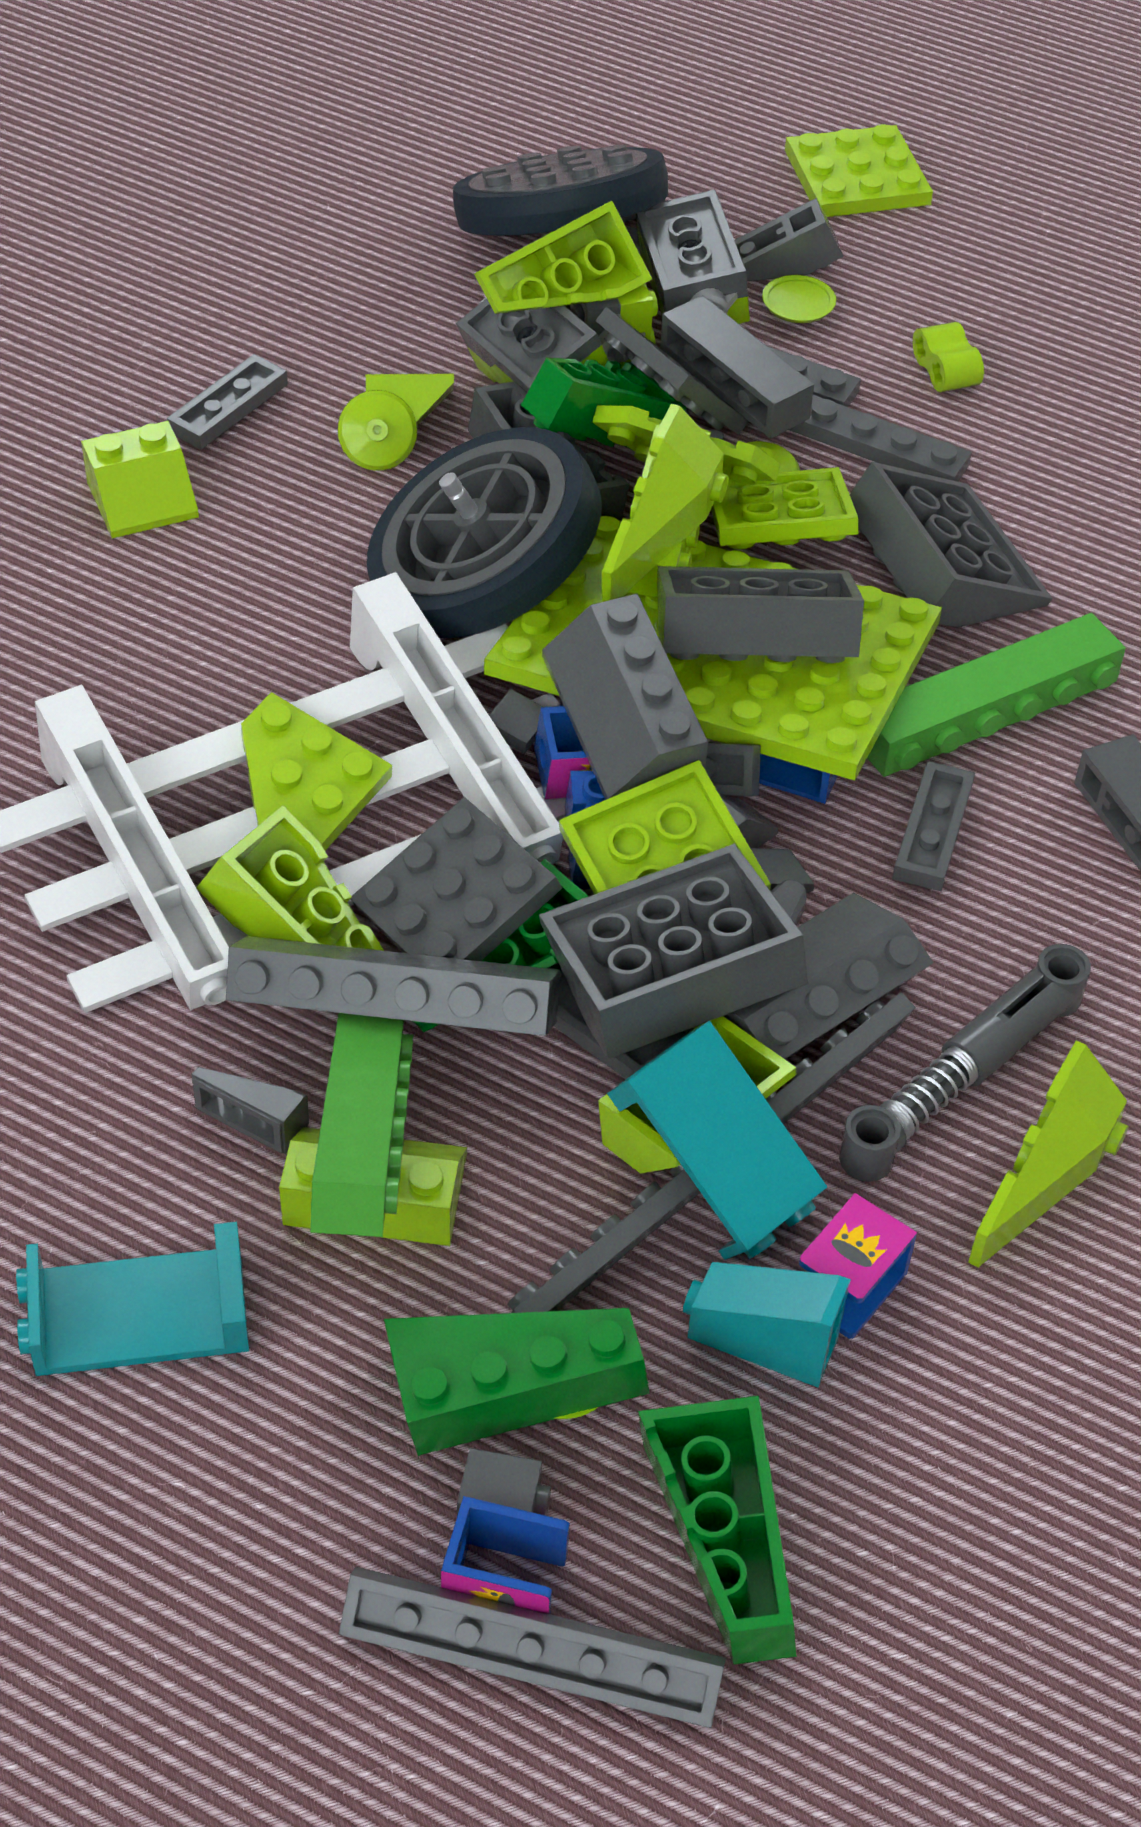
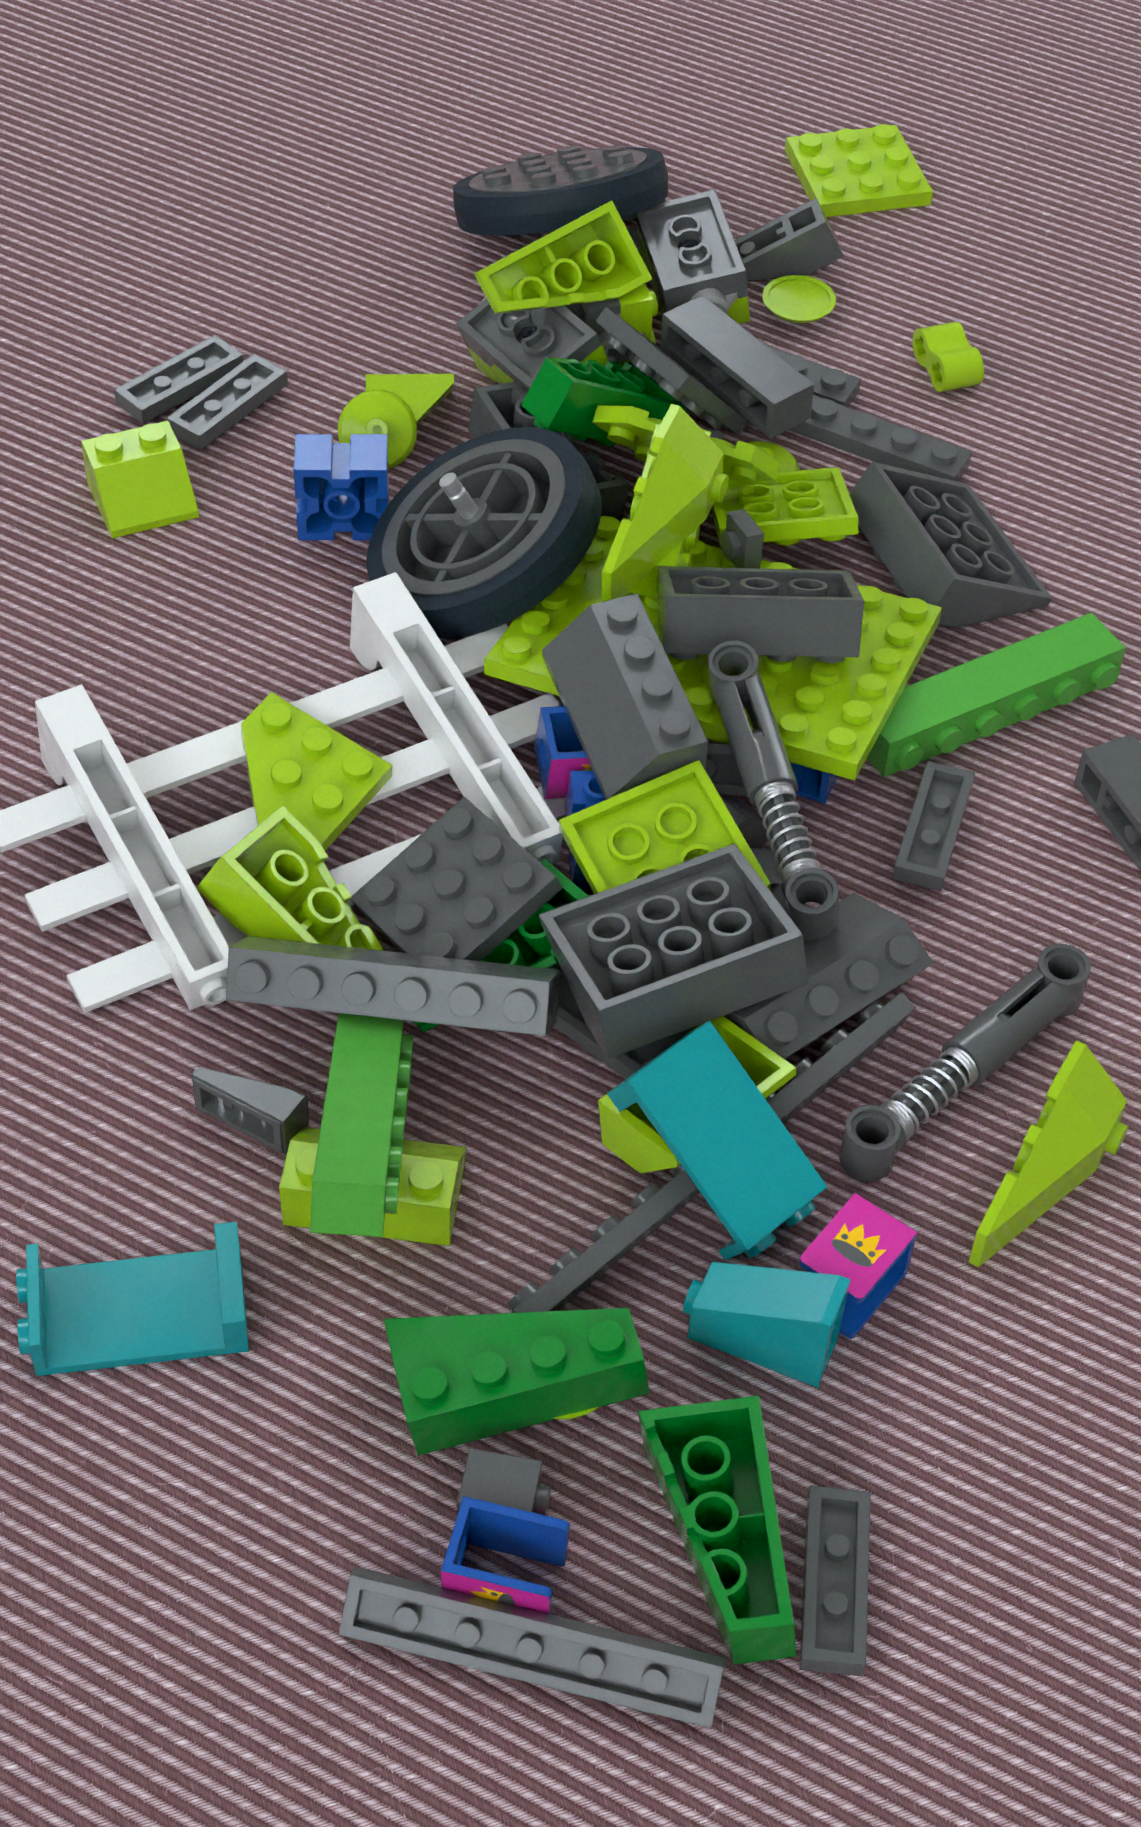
dark grey tile [489,689,543,754] -> none
none -> dark grey plate [114,334,244,424]
none -> blue brick [293,434,389,540]
none -> dark grey piece [708,640,839,941]
none -> dark grey plate [721,509,764,569]
none -> dark grey plate [799,1486,871,1676]

